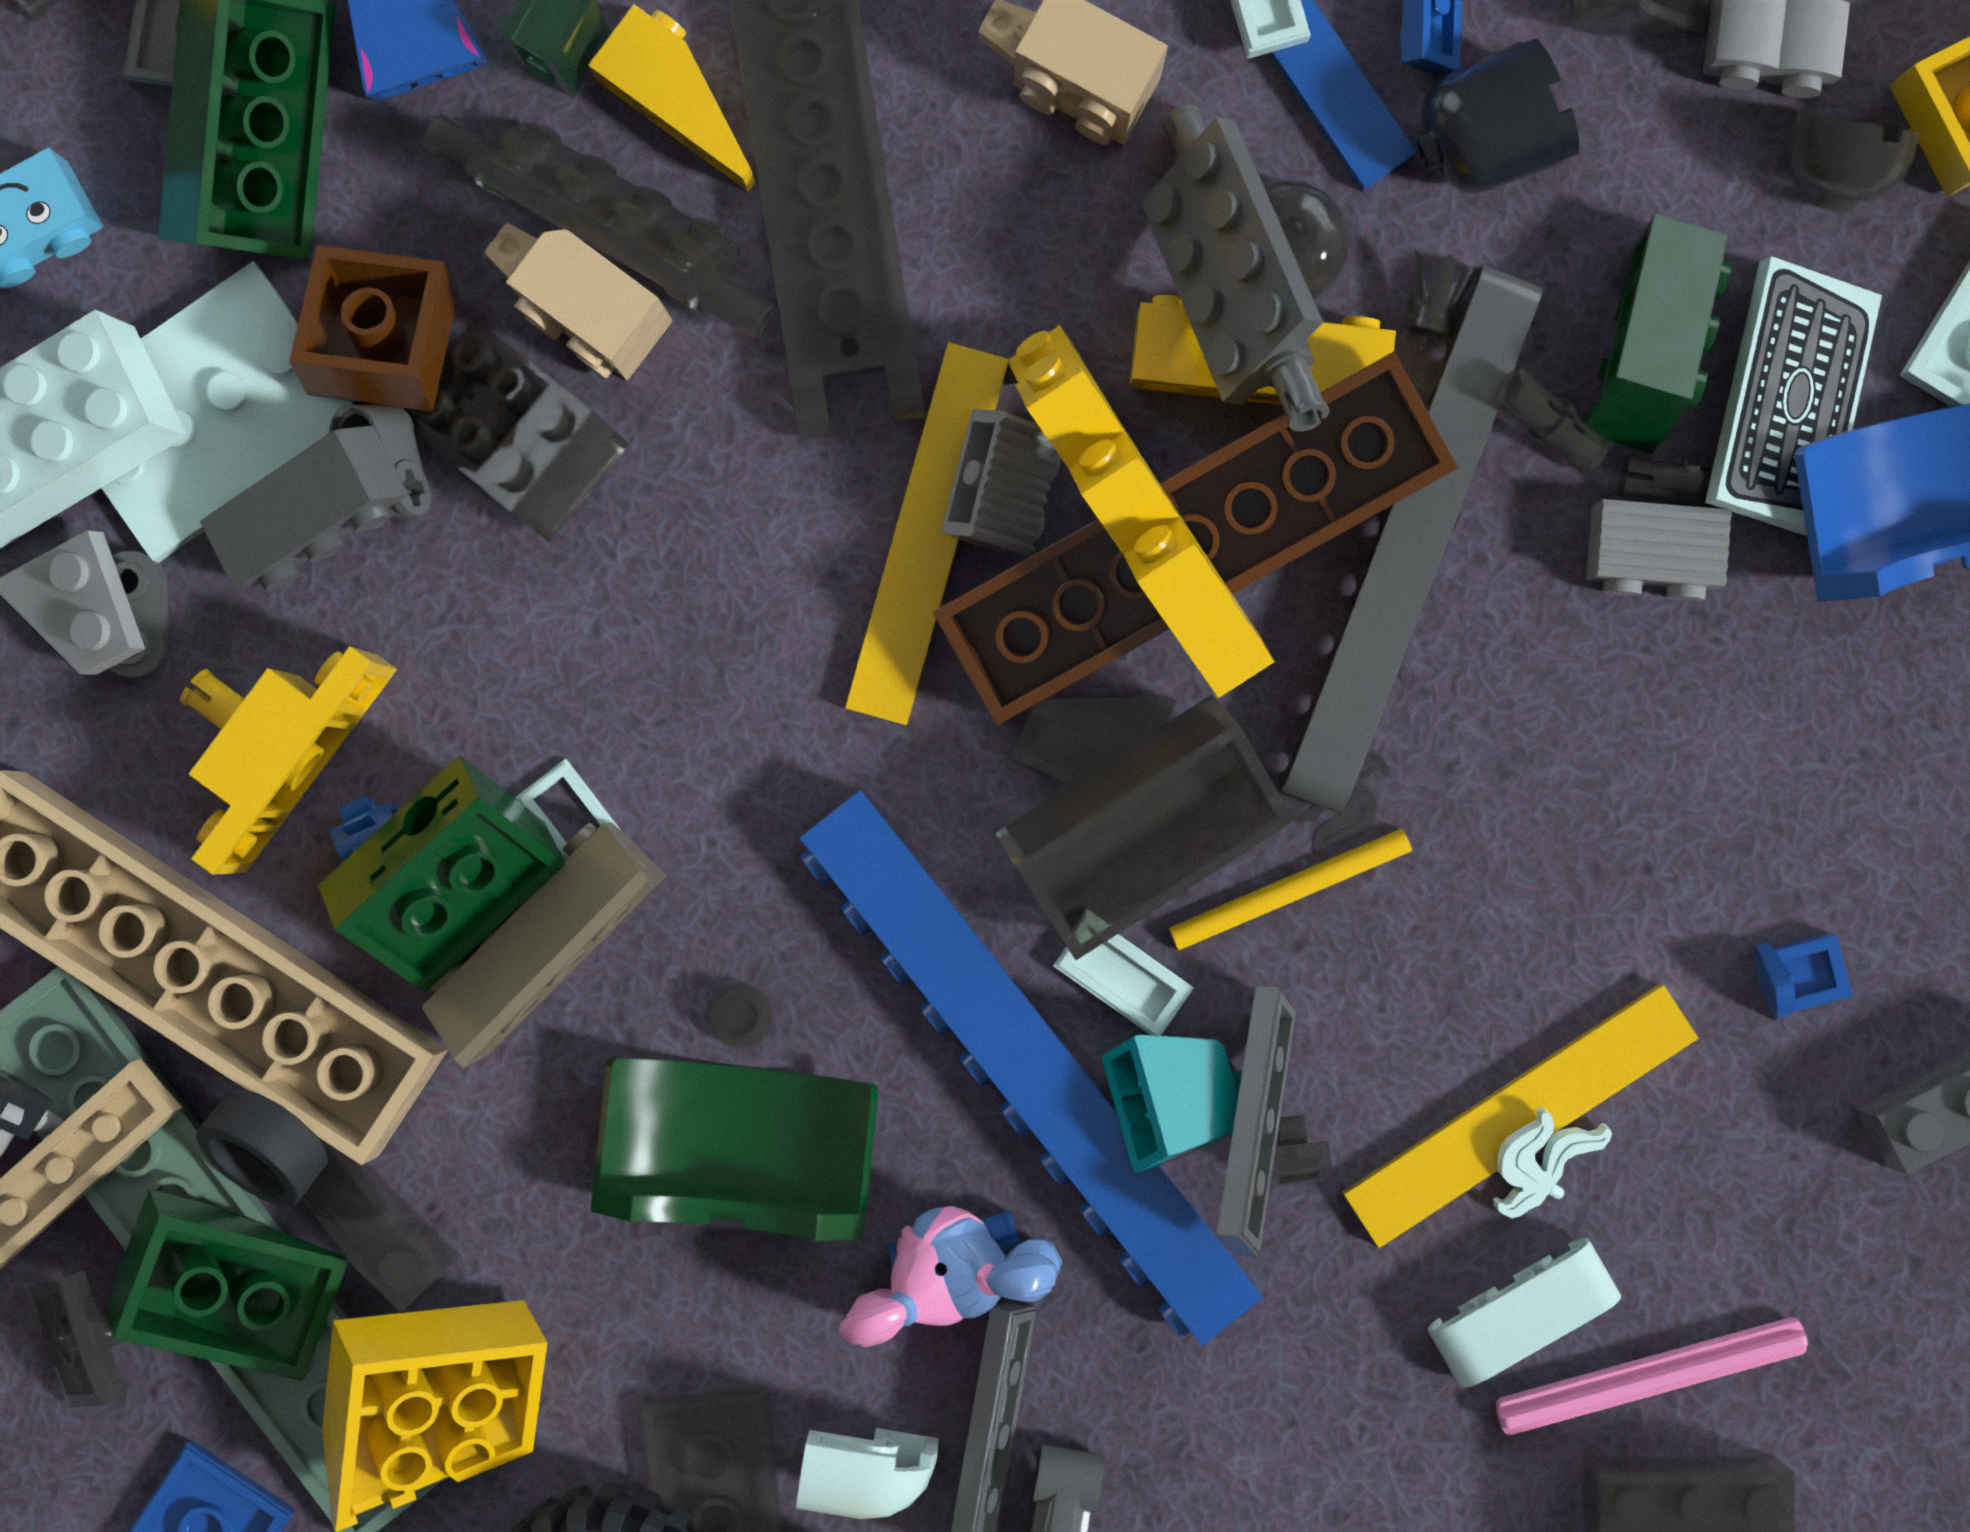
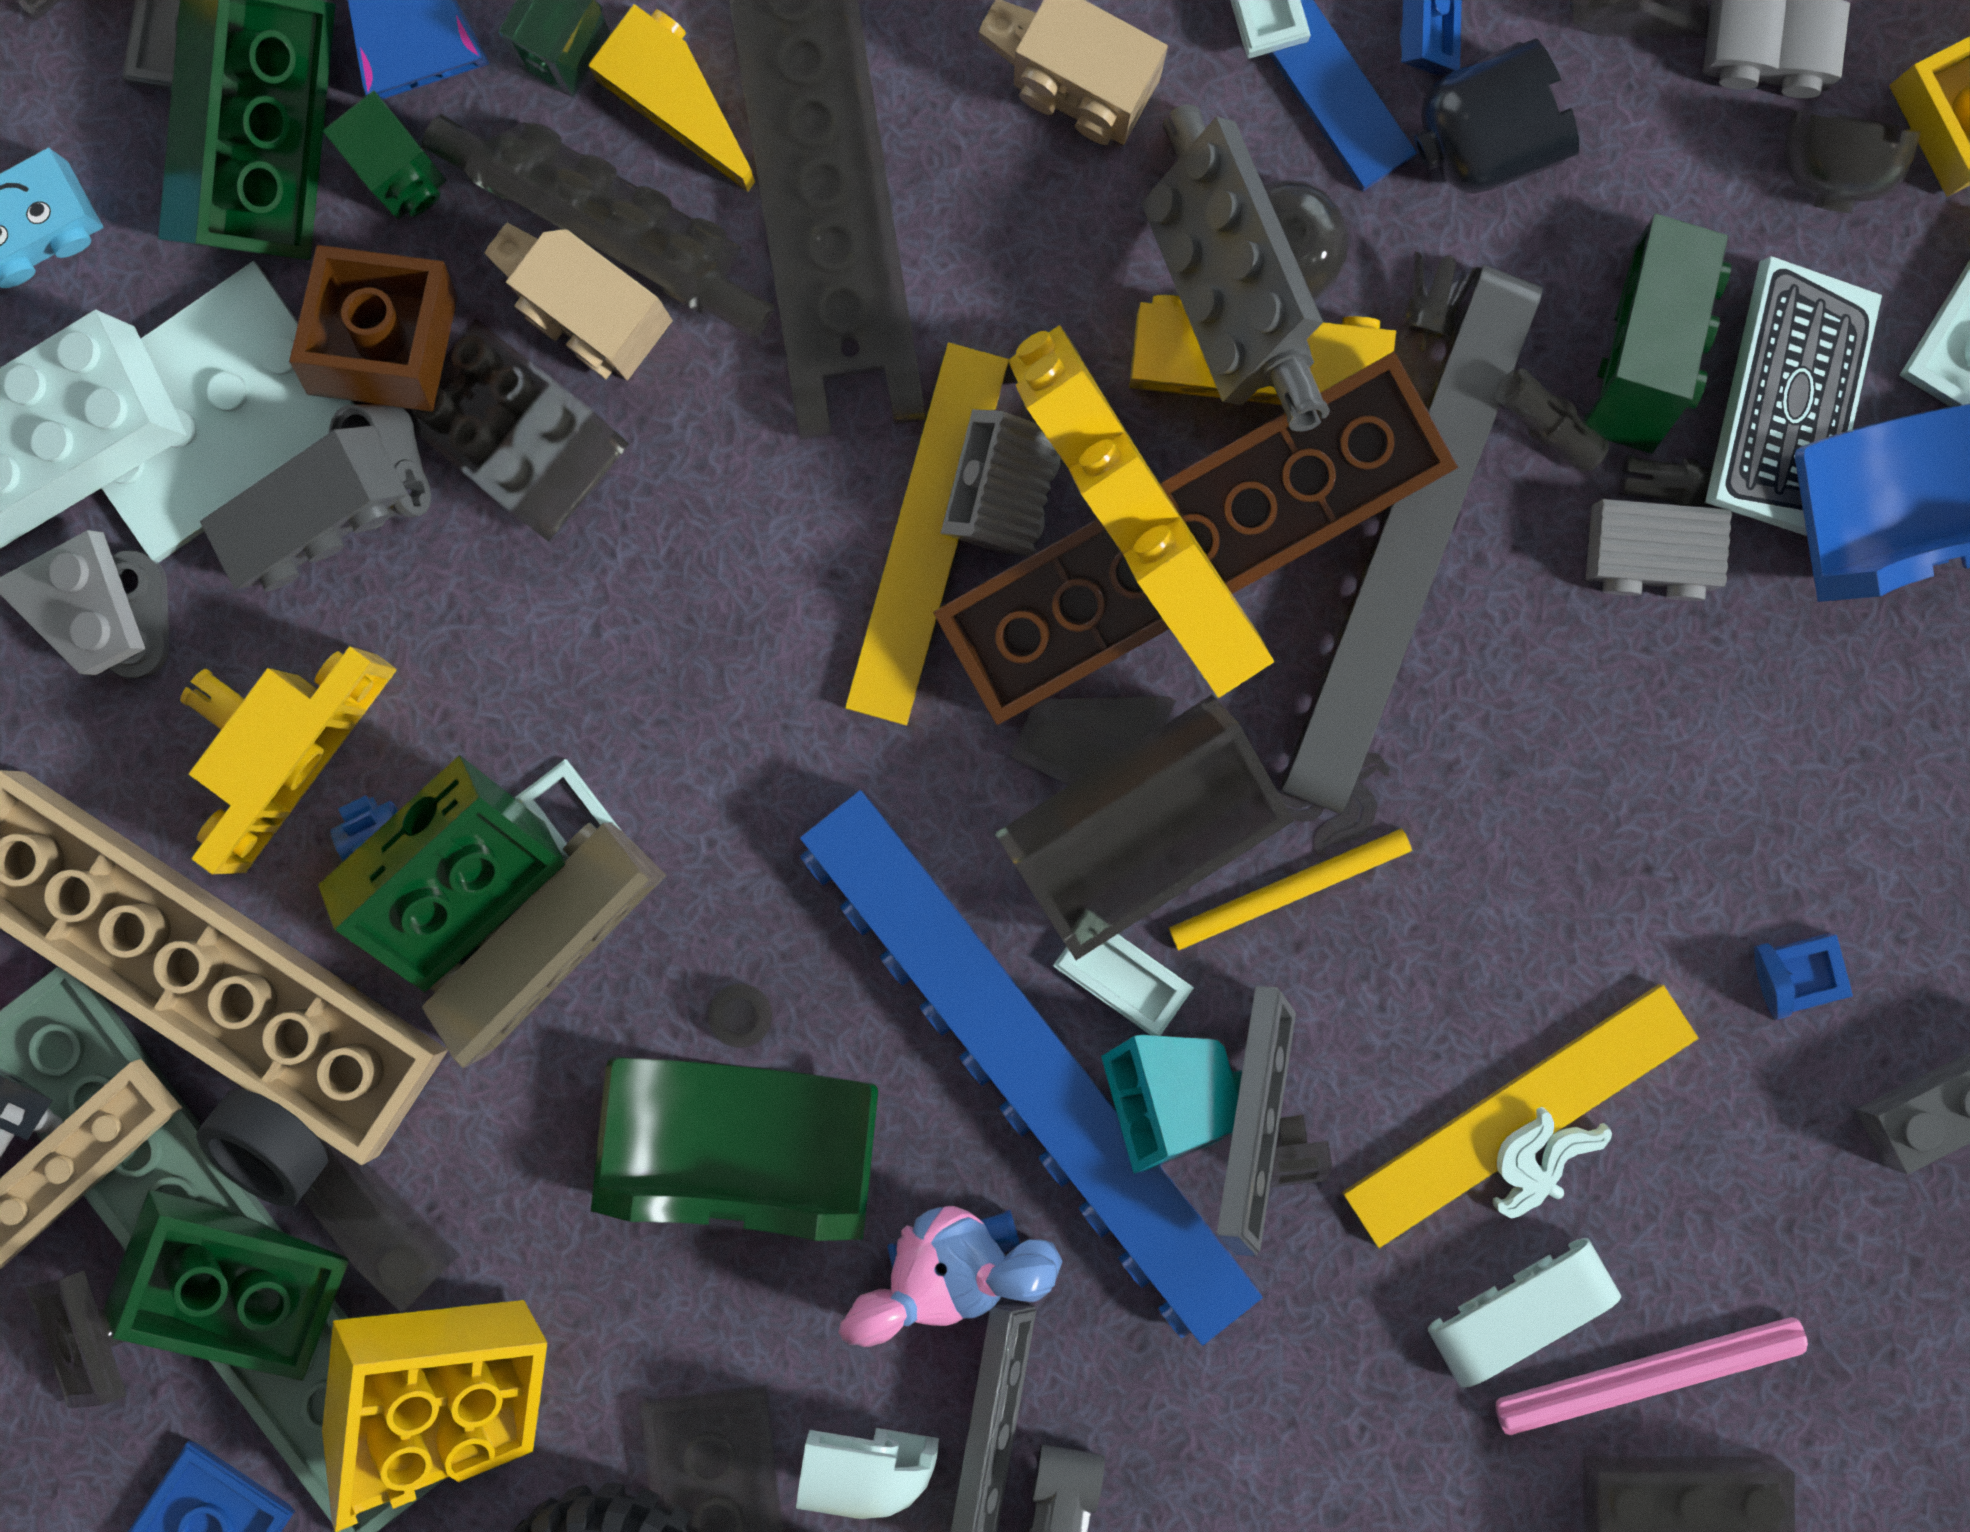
none -> dark green brick [323,90,447,220]

